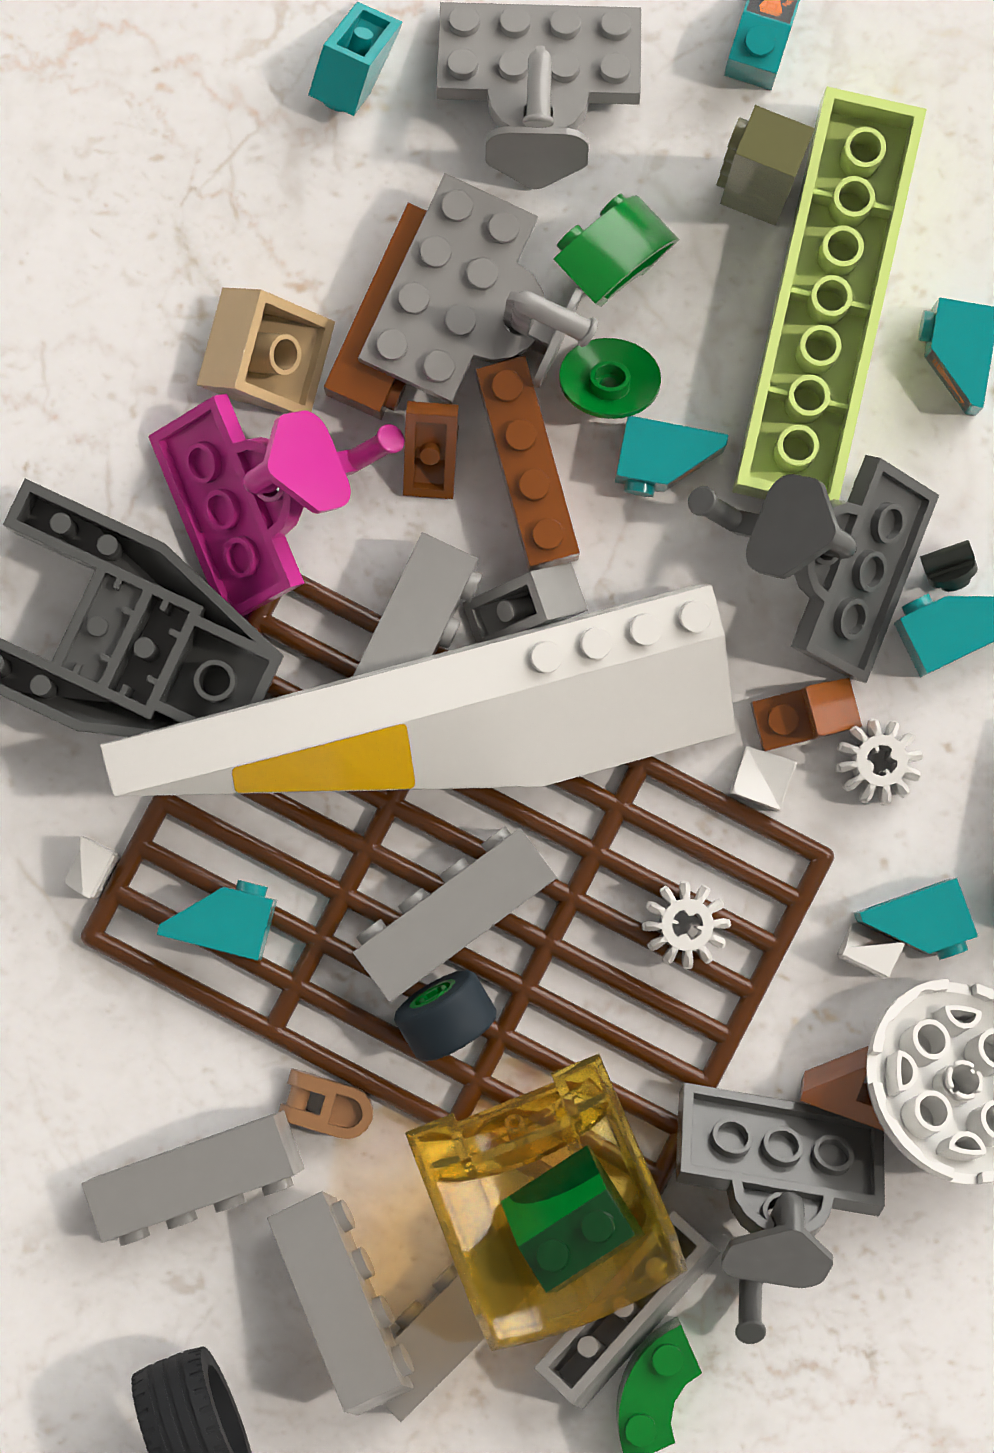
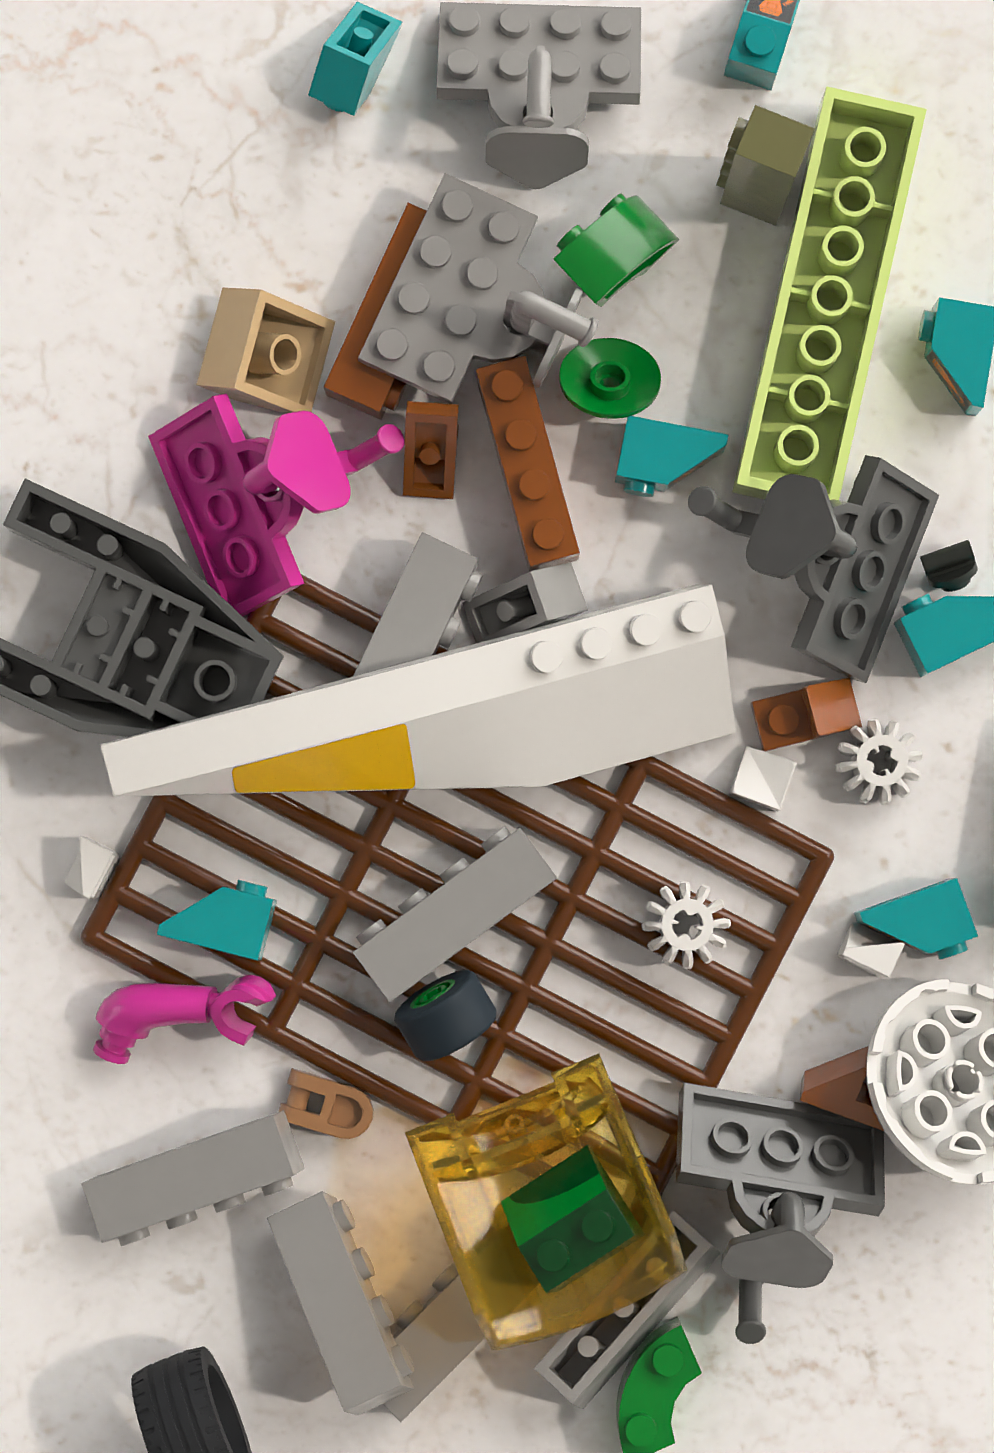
none -> dark pink piece [93,975,277,1064]

